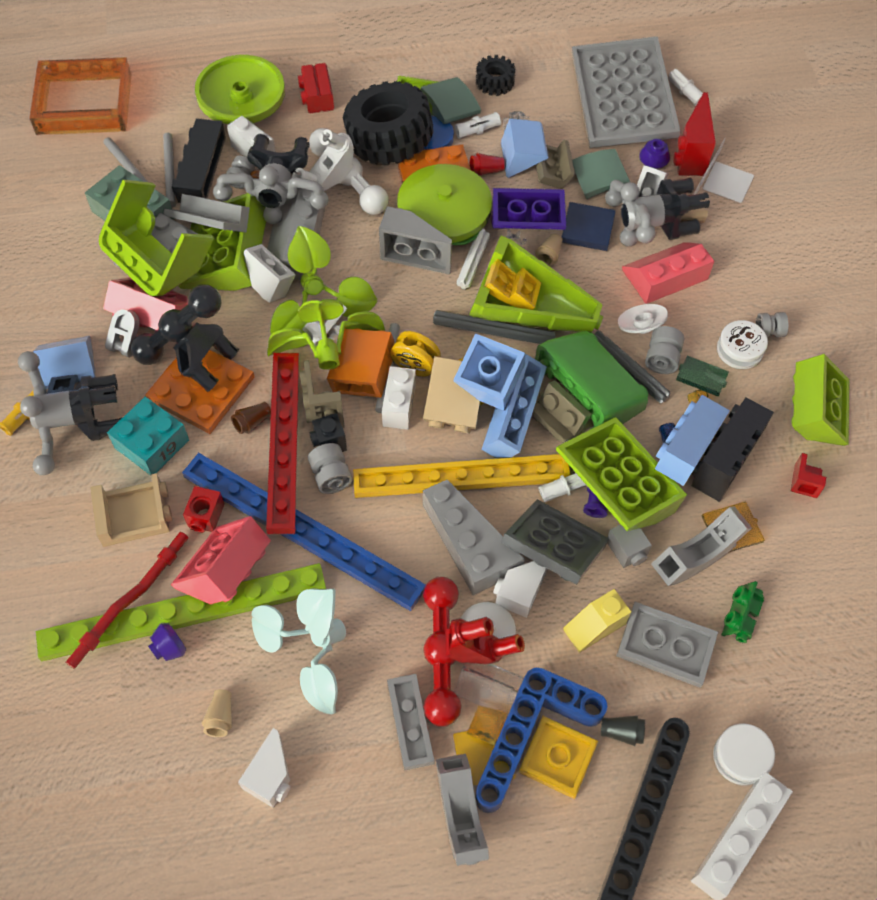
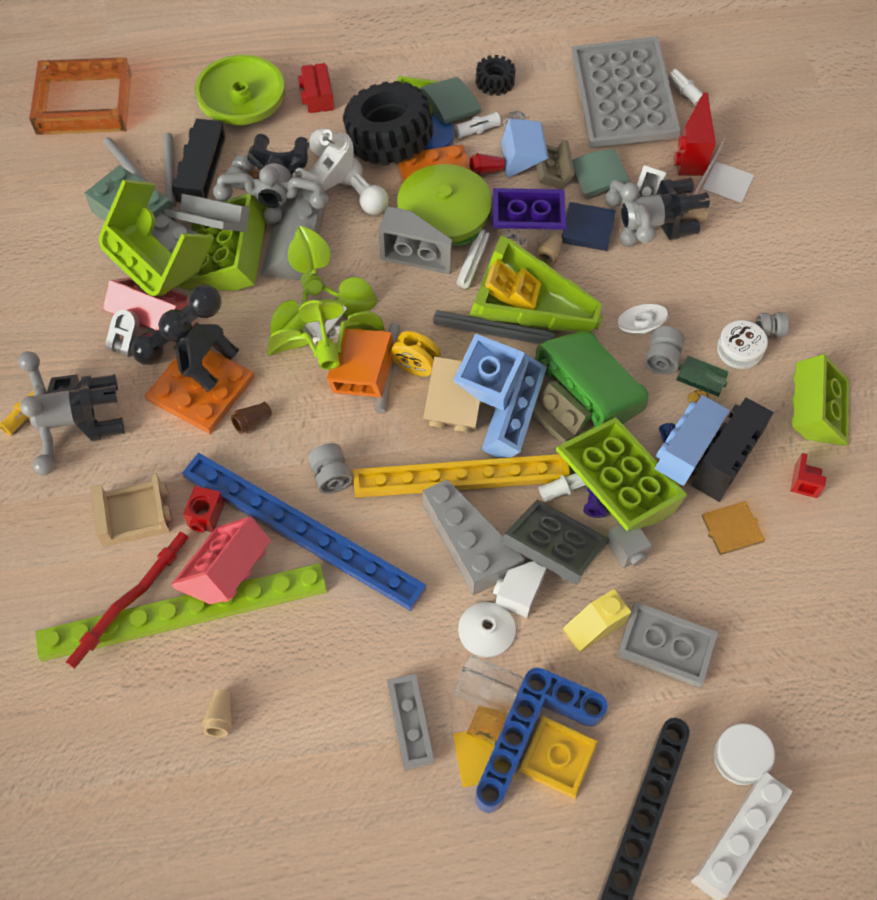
light blue slope [33,336,96,389] -> none
teal brick [107,396,189,476] -> none
dark purple cone [148,623,186,661] -> none
white brick [227,116,276,157] -> none
white slope [238,728,290,808] -> none
white slope [244,244,295,303] -> none
light aqua plant [252,589,346,714] -> none
red plate [266,353,299,534] -> none
dark tan bracket [300,360,345,428] -> none
black brick [309,413,347,452] -> none
white brick [382,366,416,430] -> none
red connector [423,577,525,726] -> none
light grey arch [436,754,489,866] -> none
dark grey axle [594,330,670,403] -> none
pearl dark grey cone [601,715,645,746] -> none
coral slope [622,242,714,304] -> none
dark purple cone [639,139,670,169] -> none
light grey arch [651,506,752,586] -> none
green hinge [721,581,765,643] -> none

